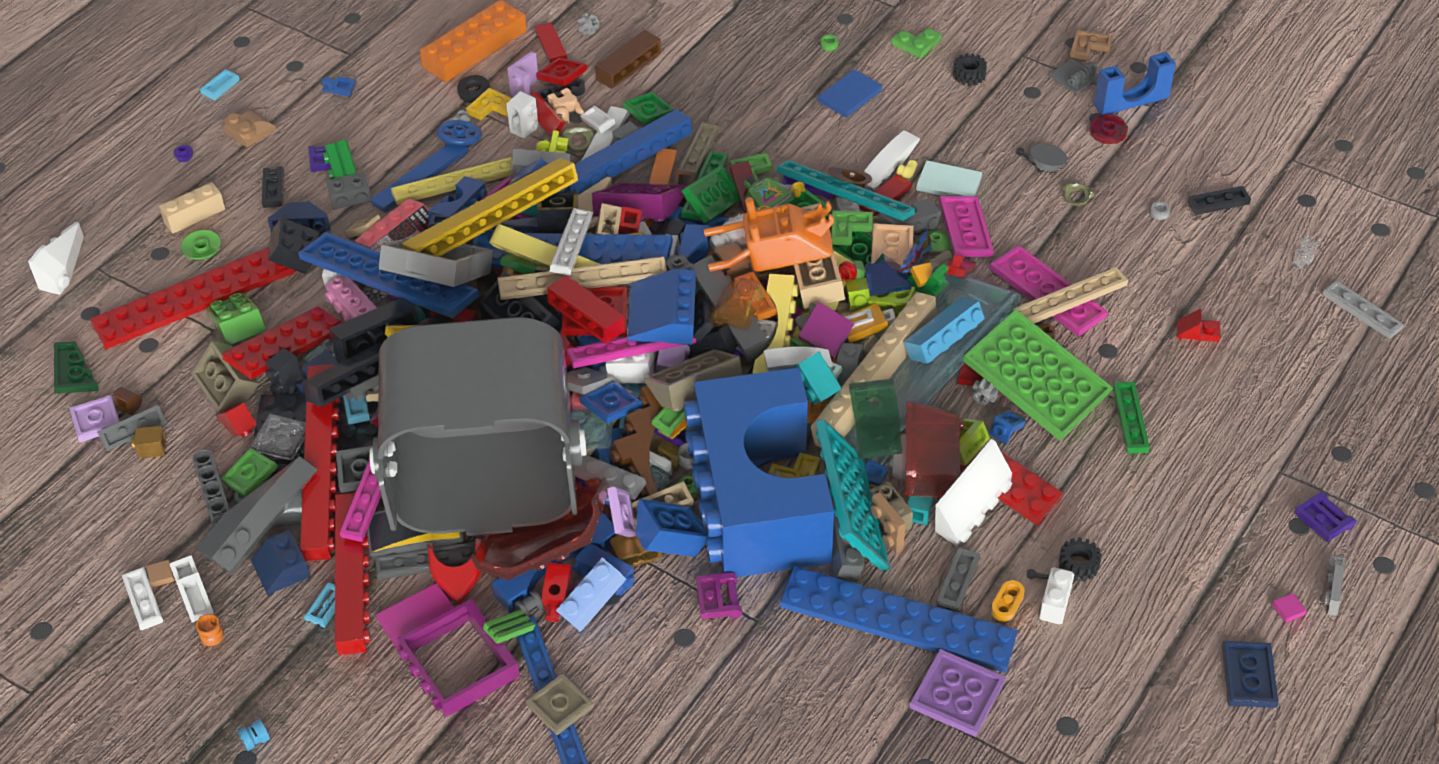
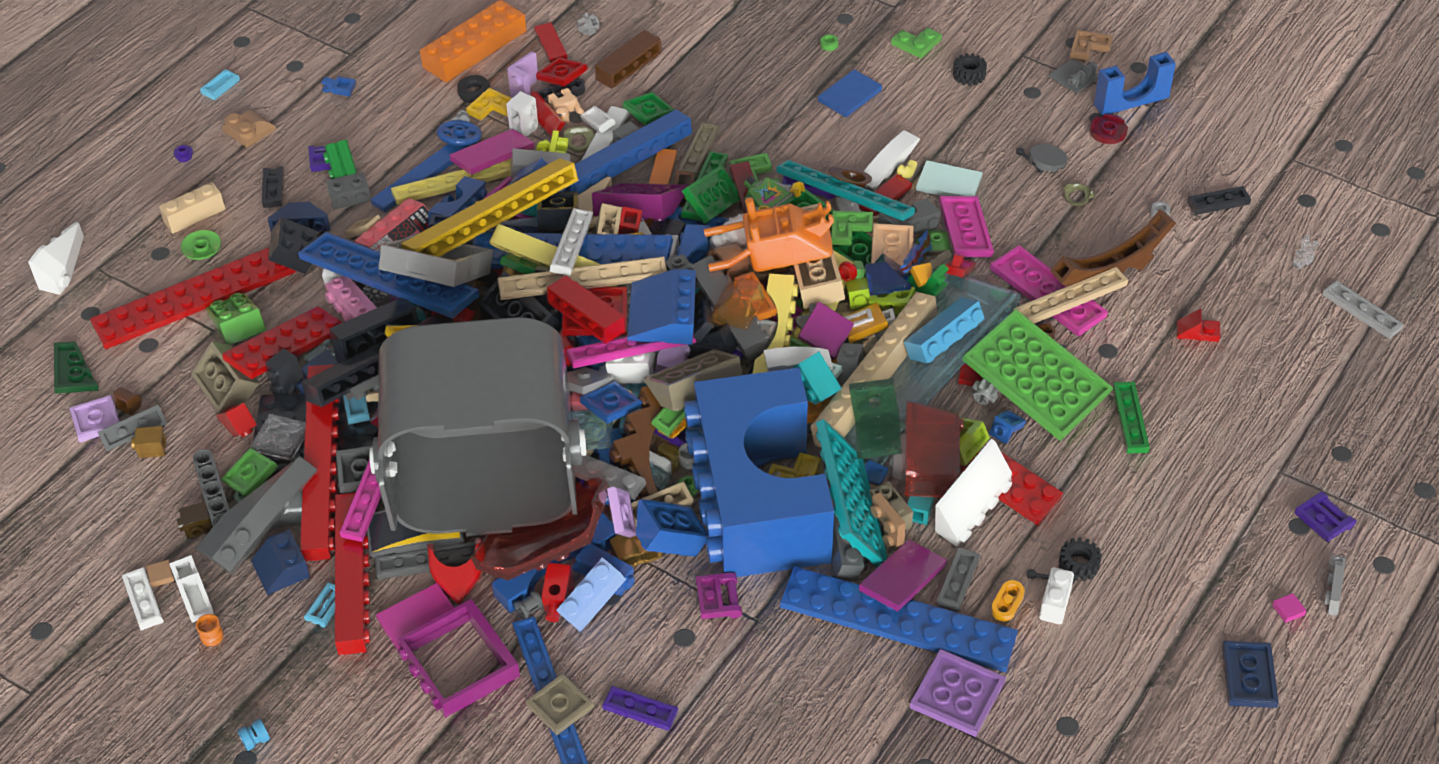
bright green tile [483,610,535,644] -> none
none -> dark brown brick [177,502,213,539]
none -> dark pink tile [450,129,535,175]
none -> dark purple tile [603,686,678,731]
none -> magenta tile [859,540,947,612]
none -> reddish brown arch [1050,209,1176,286]

